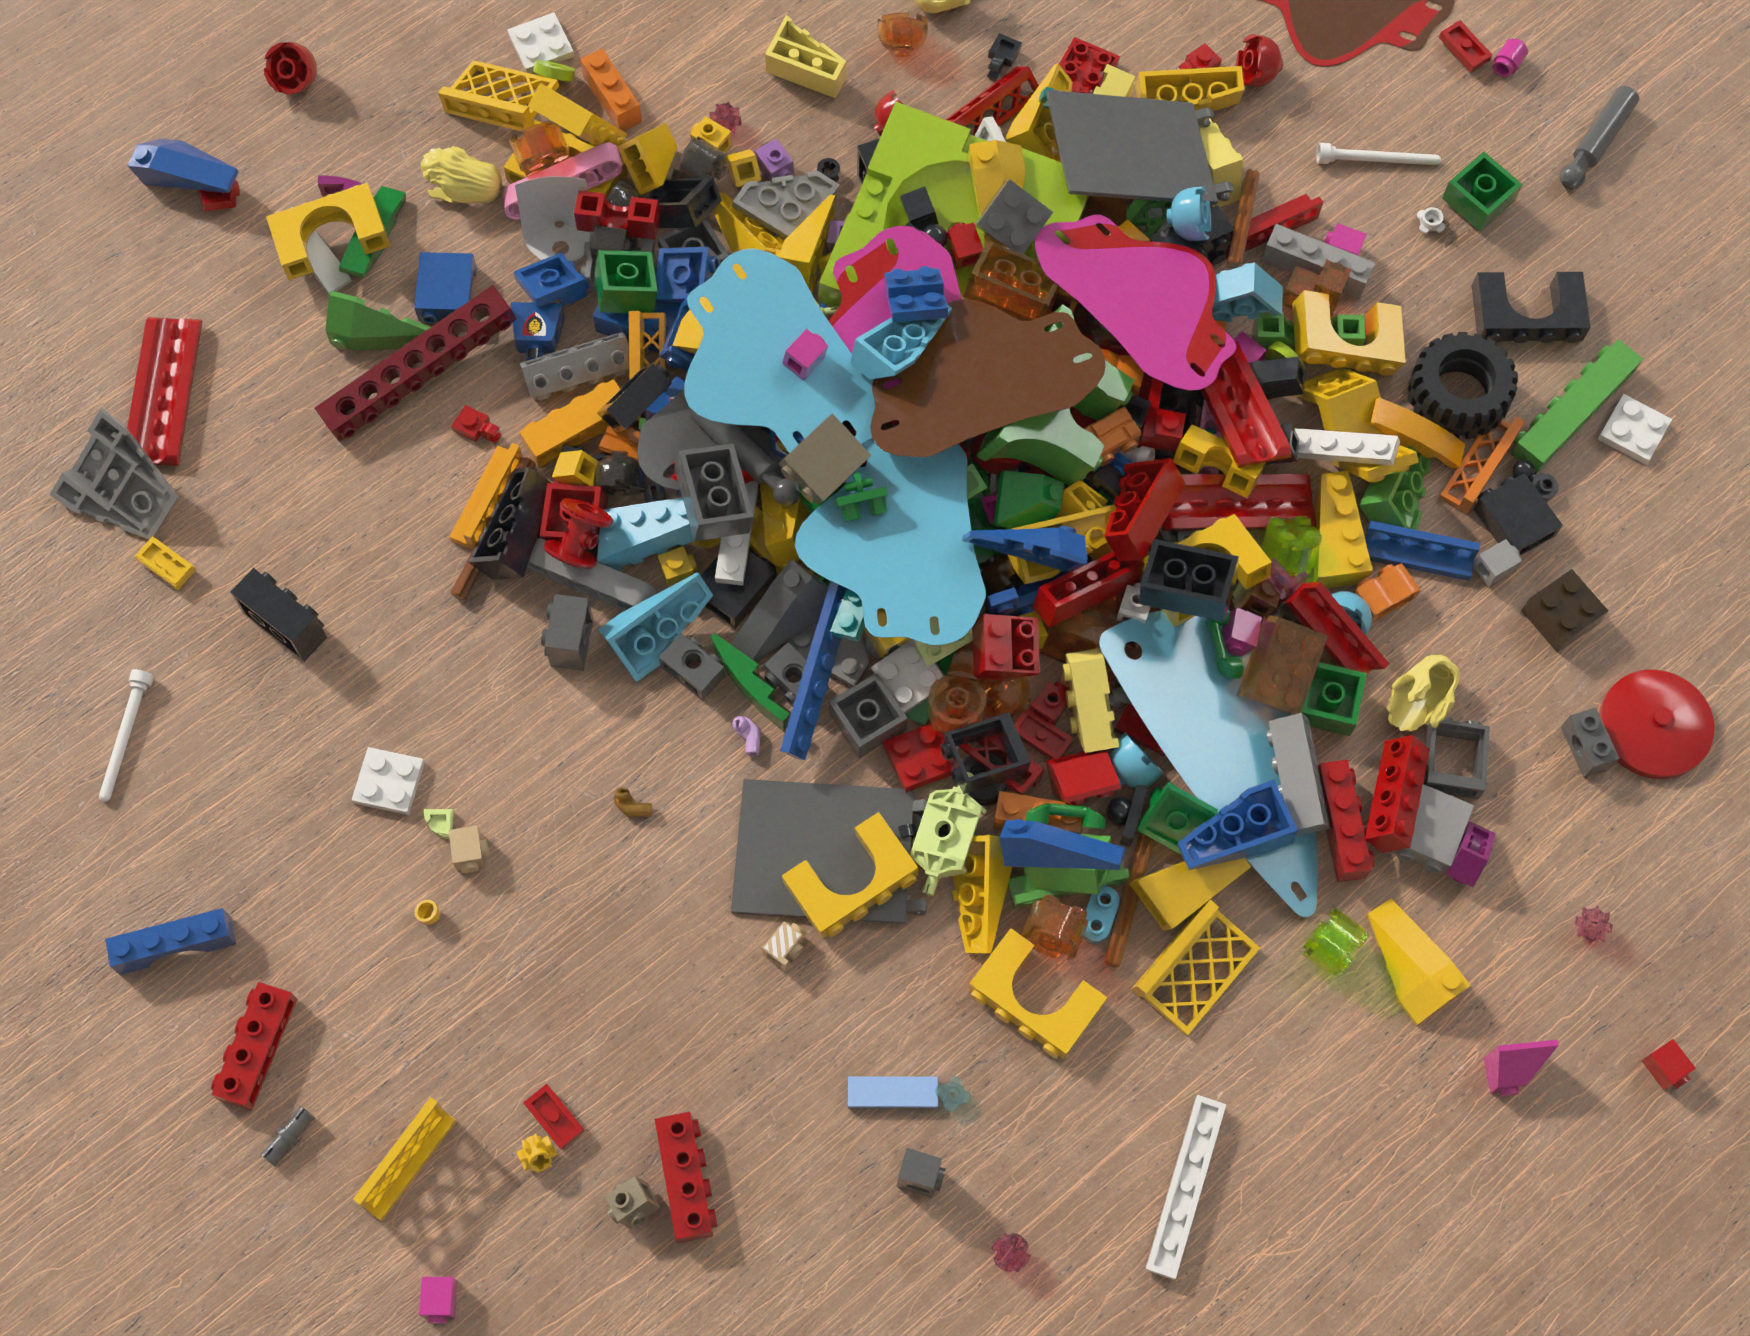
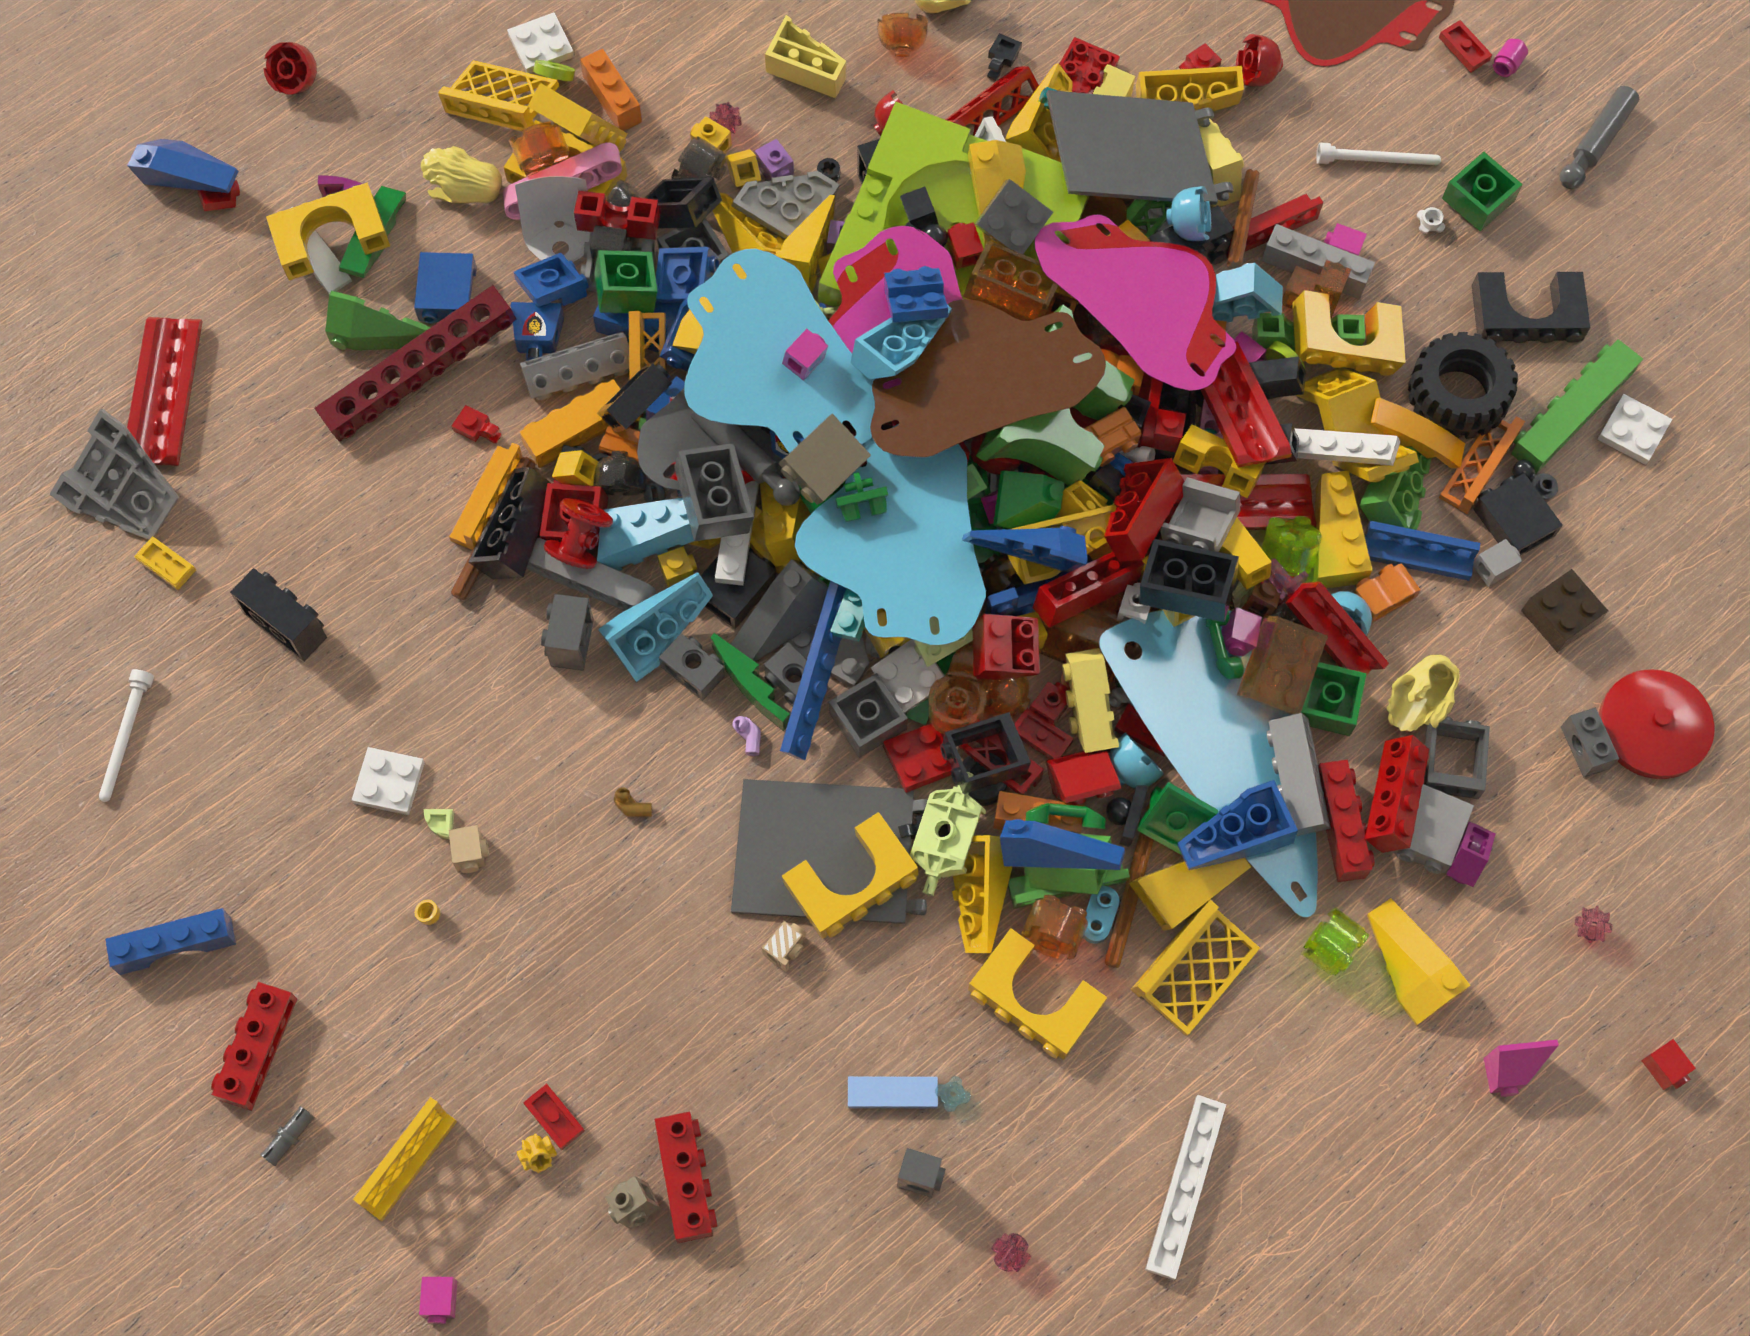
yellow slope [617,123,678,195] -> none
none -> light grey panel [1161,477,1240,552]

